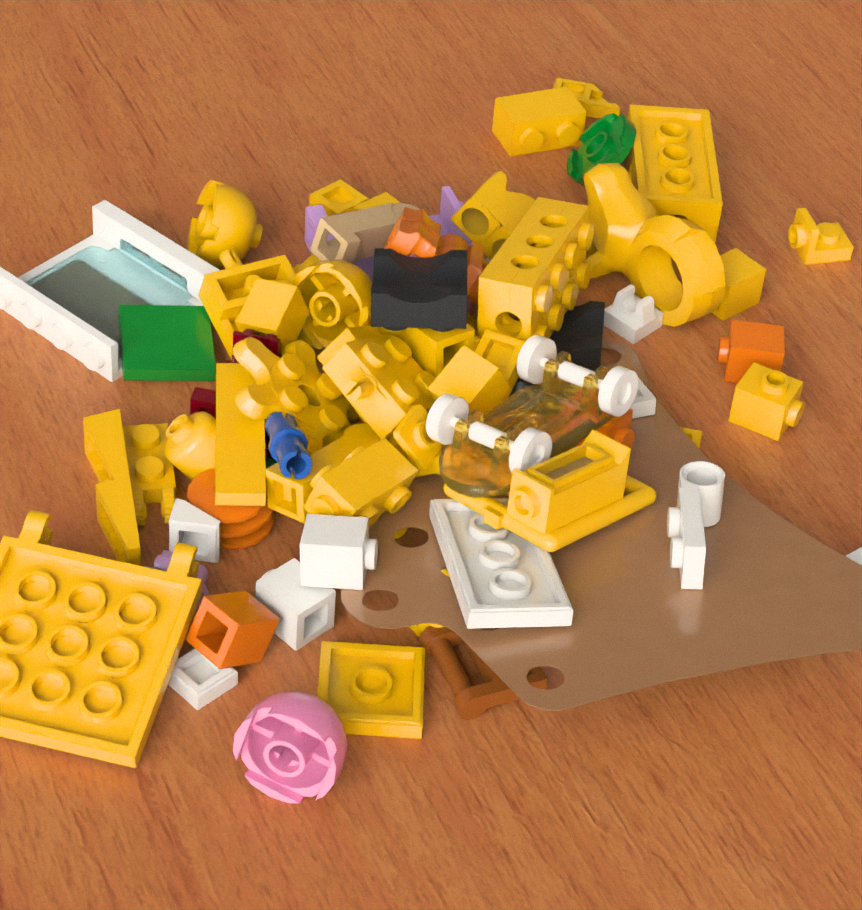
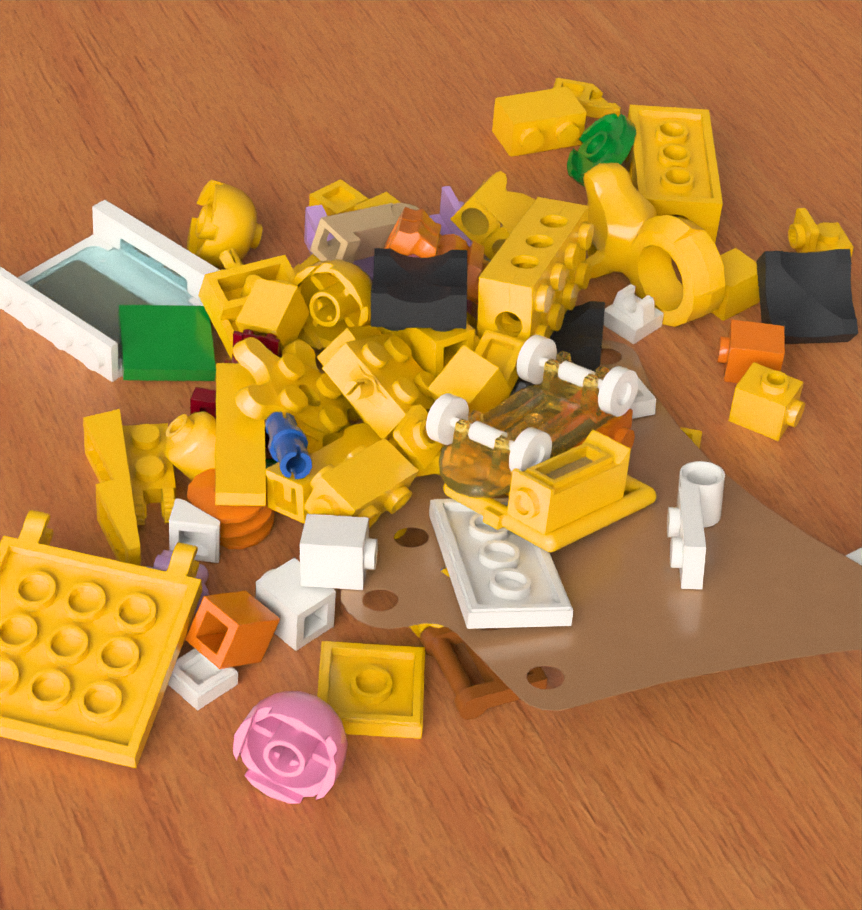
none -> black brick [756,249,858,344]

